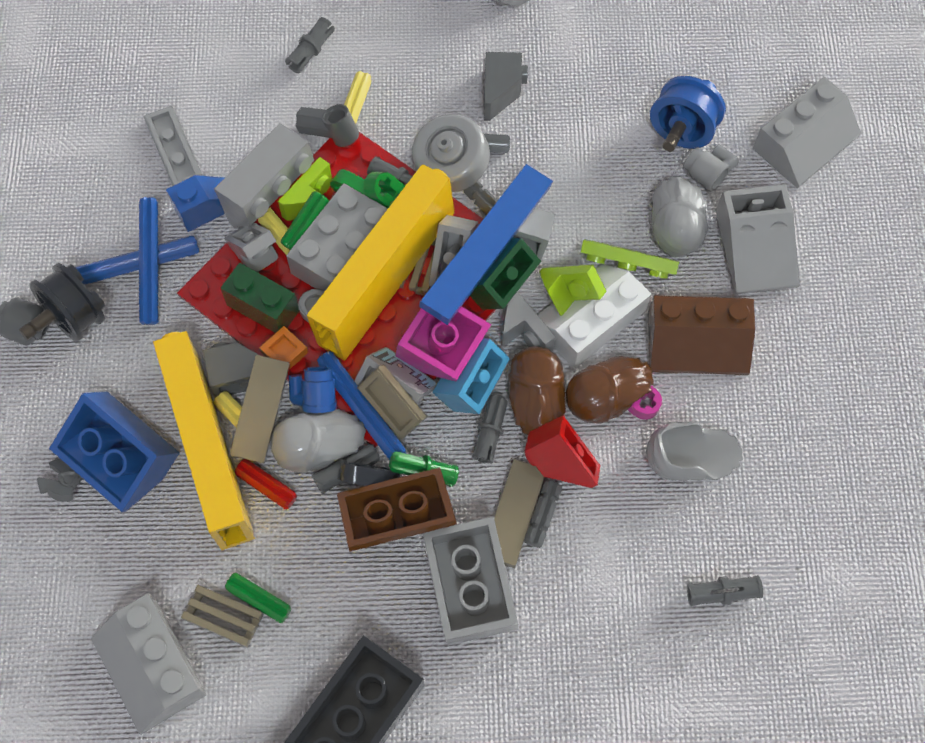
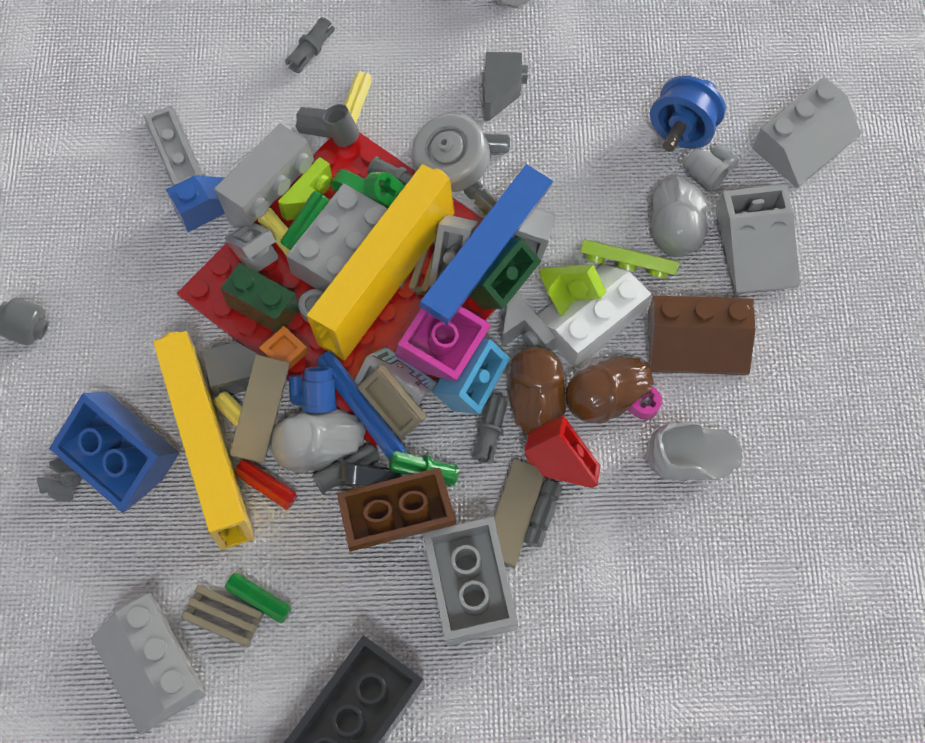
black wheel [19,263,106,342] -> none
blue axle [75,236,199,285] -> none
blue axle [139,197,158,325] -> none
dark grey pin [687,575,763,606] -> none

